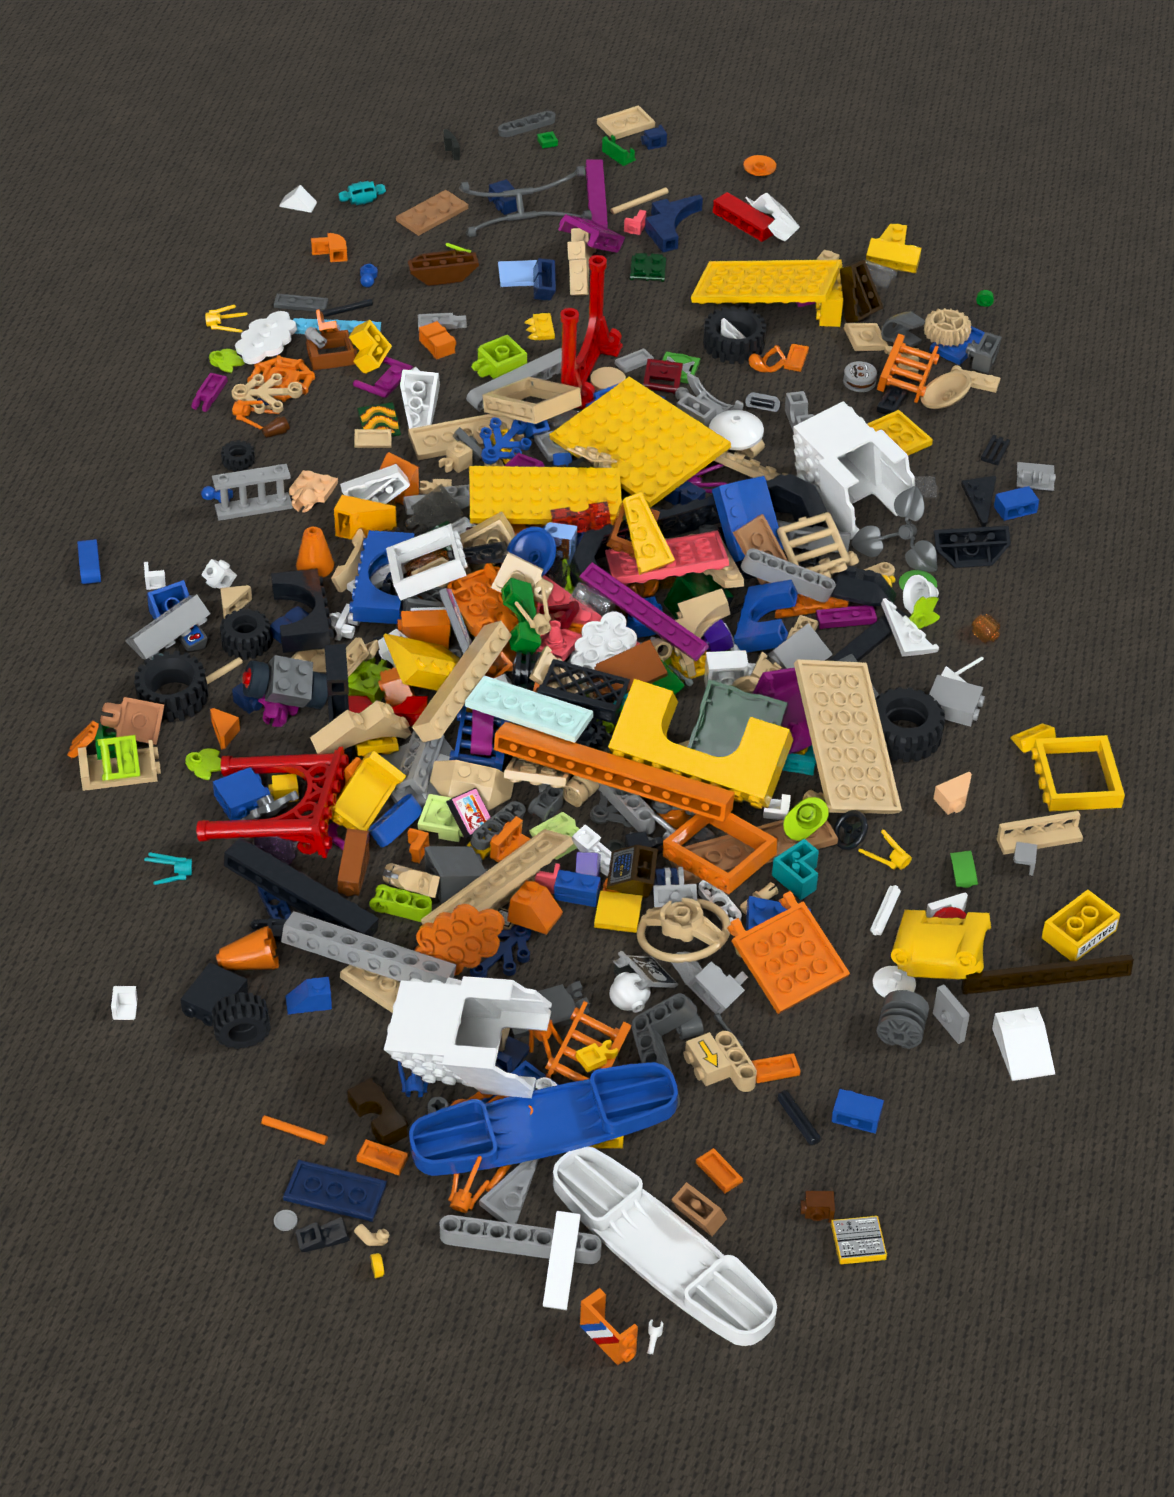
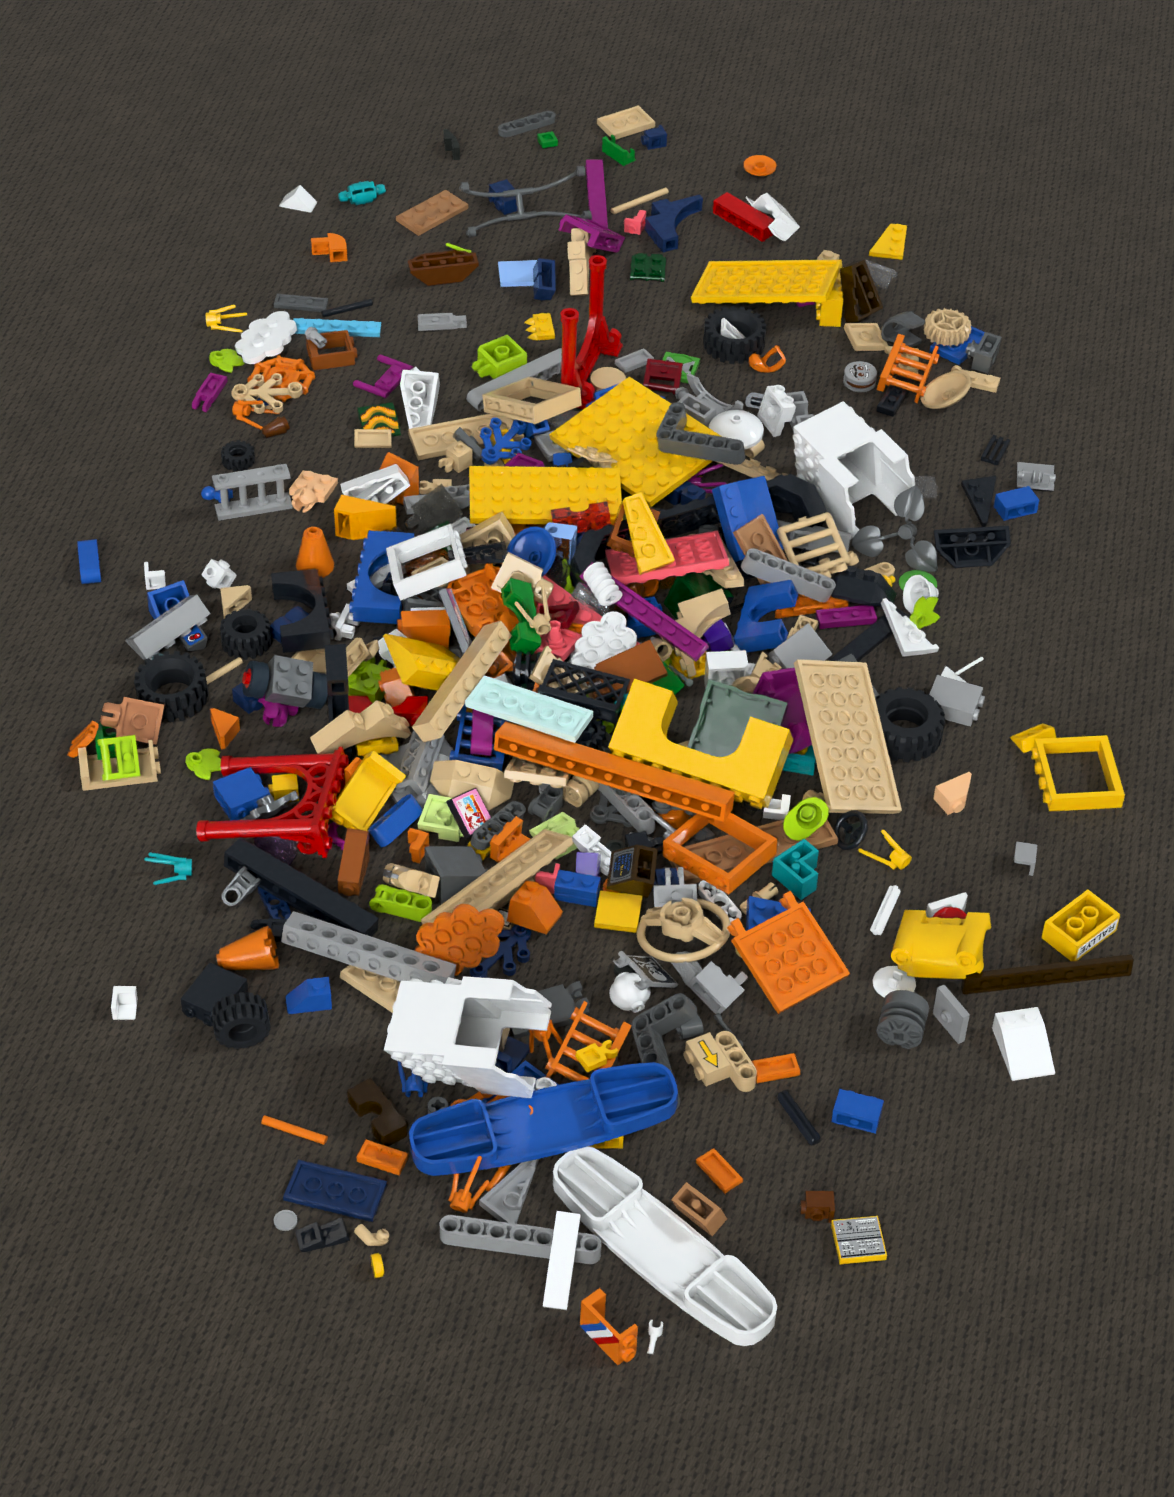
panel [316,309,340,333] -> none
tan slope [331,529,366,592] -> none
yellow brick [349,320,392,373] -> none
blue plate [360,264,378,288] -> none
orange piece [419,321,456,359] -> none
orange tile [784,344,809,372] -> none
yellow brick [866,238,921,273] -> none
yellow plate [867,410,933,456] -> none
bright green slope [950,851,978,888] -> none
clear orange head [971,614,1001,643] -> none
green tile [976,290,994,307] -> none
tan fence [997,811,1083,855] -> none
none -> dark grey piece [222,866,261,907]
none -> white piece [583,562,622,606]
none -> dark grey beam [656,402,745,465]
none -> white plate [757,385,796,437]

